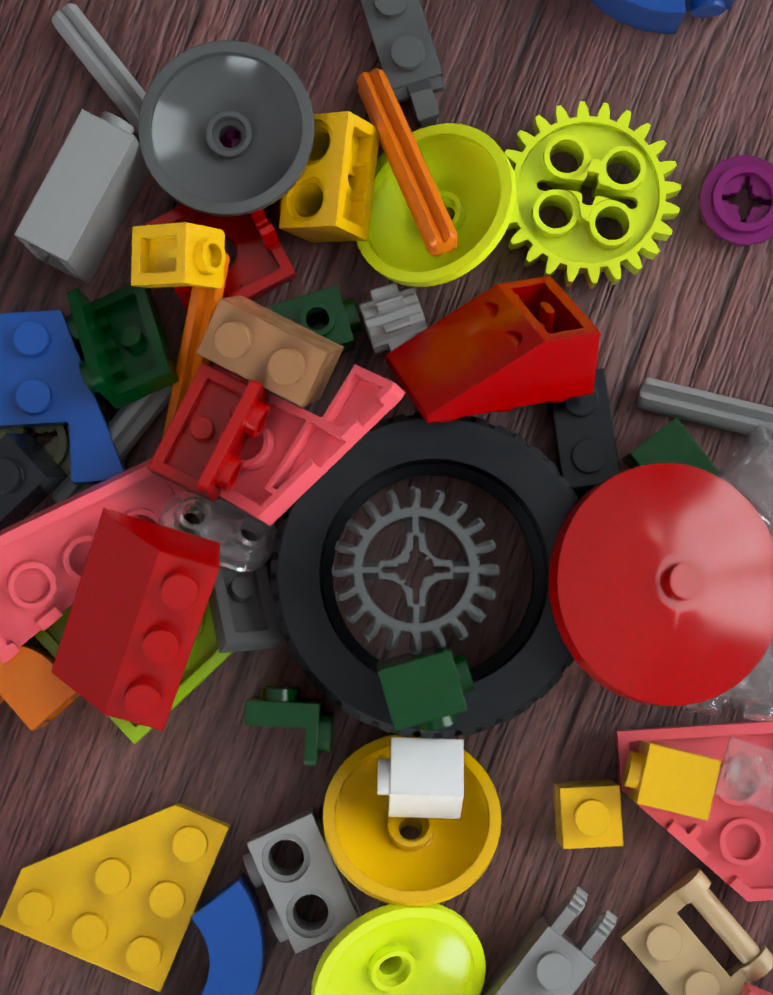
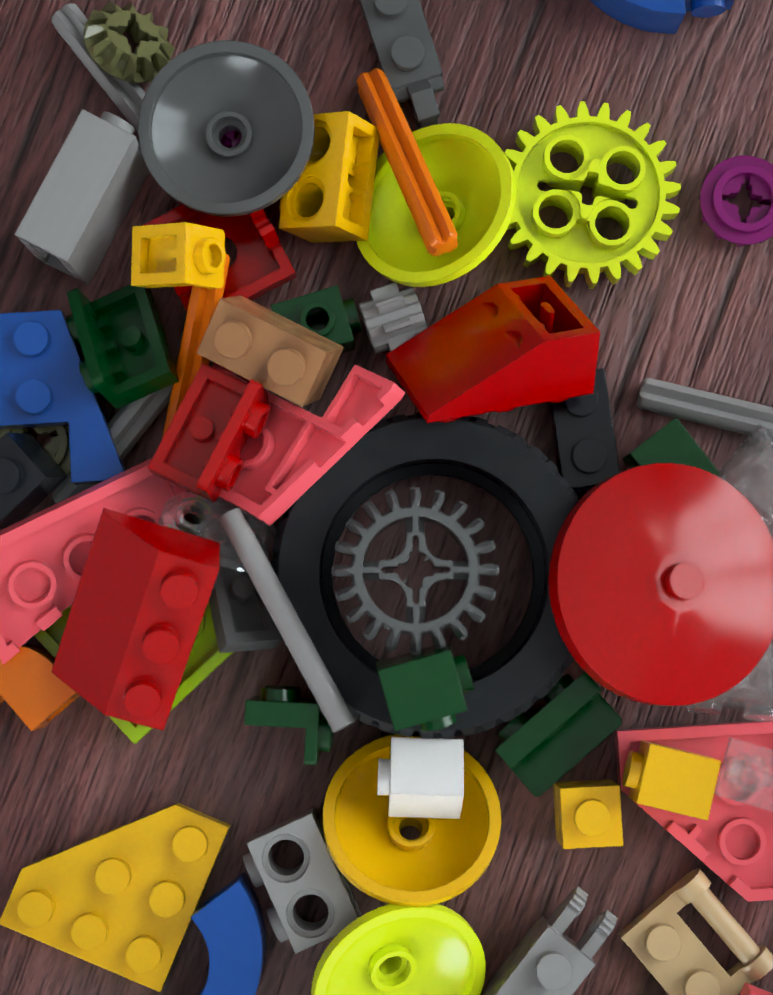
none -> olive gear [83,1,175,83]
none -> light grey bar [219,508,355,733]
none -> dark green bracket [495,672,622,797]

